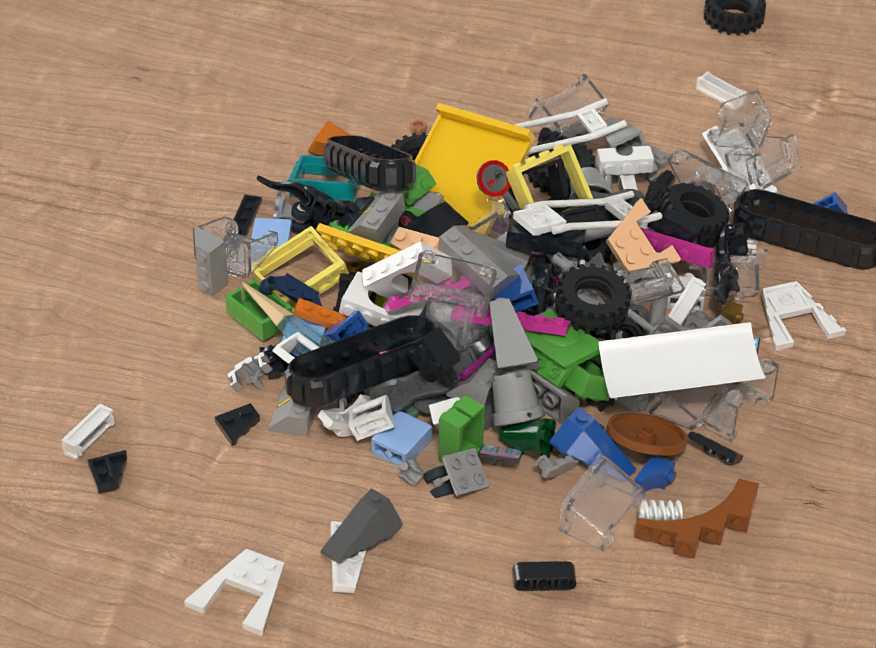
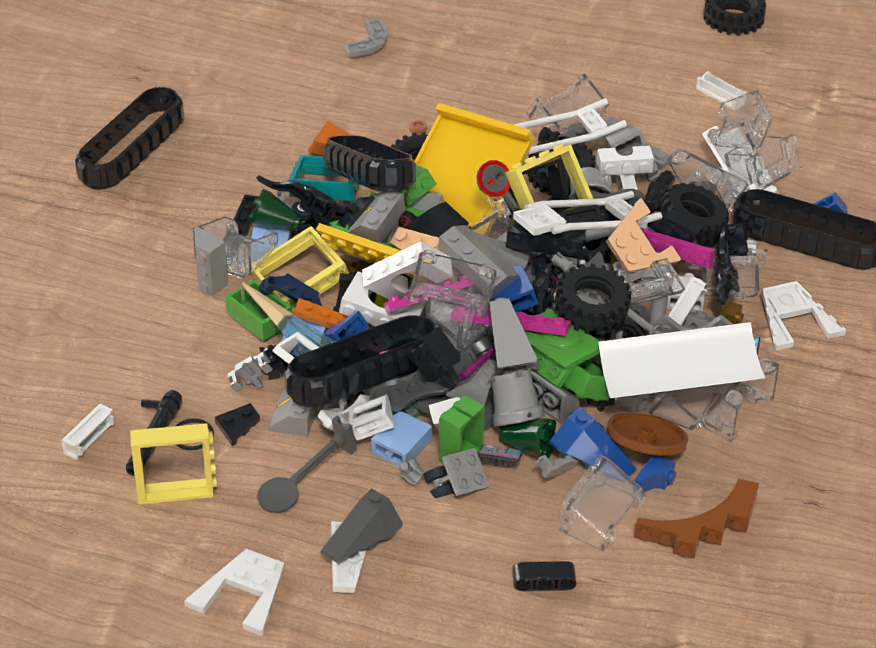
black wing [87,450,127,494] -> none
white piece [638,500,683,520] -> none
black hinge [688,431,743,464] -> none
none -> black piece [75,87,184,190]
none -> black cylinder [126,390,182,476]
none -> light yellow window [130,424,217,504]
none -> black tyre [176,418,214,450]
none -> dark green cone [248,189,302,231]
none -> dark grey piece [257,415,357,513]
none -> light grey plate [344,18,387,58]

